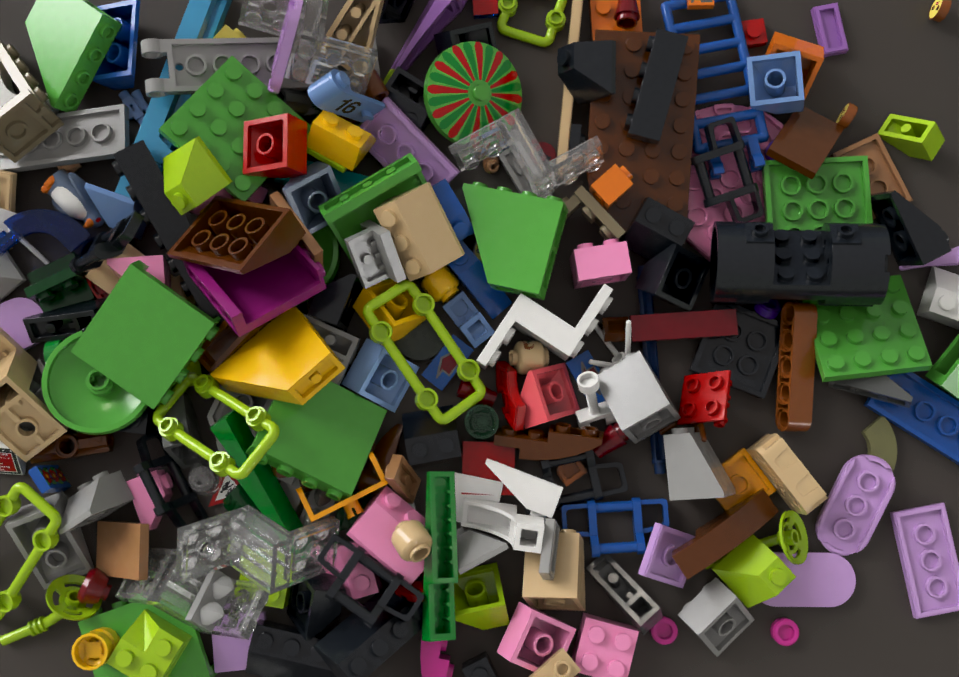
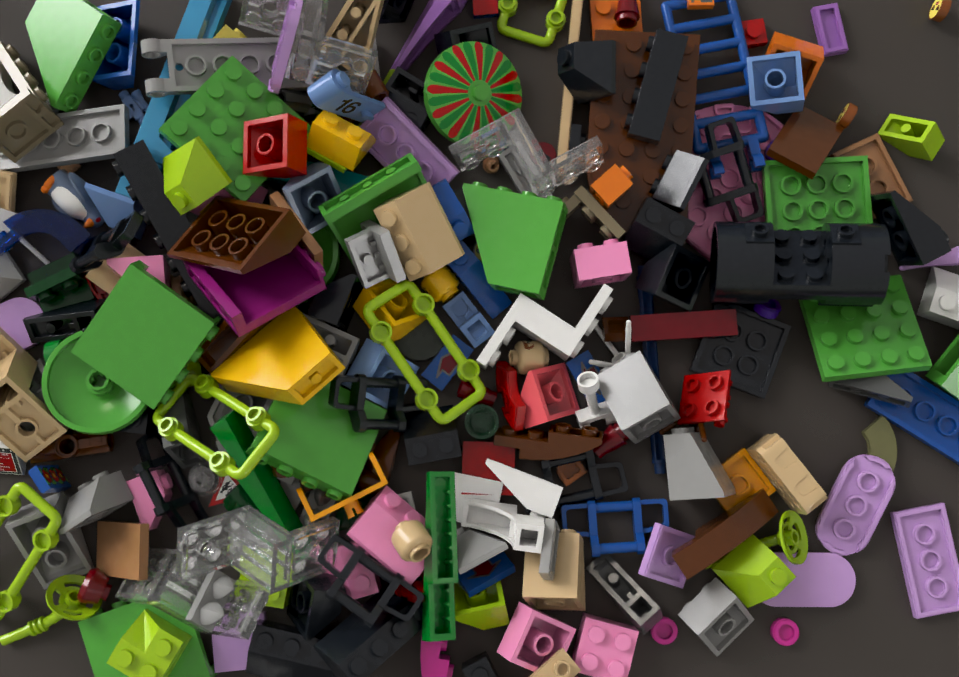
yellow wheel [71,627,120,671] -> none
medium nougat plate [384,454,421,504] -> none
dark orange beam [775,302,818,432] -> none
none -> black bar [328,374,428,432]
none -> blue tile [458,552,516,598]
none -> slope [649,150,710,213]

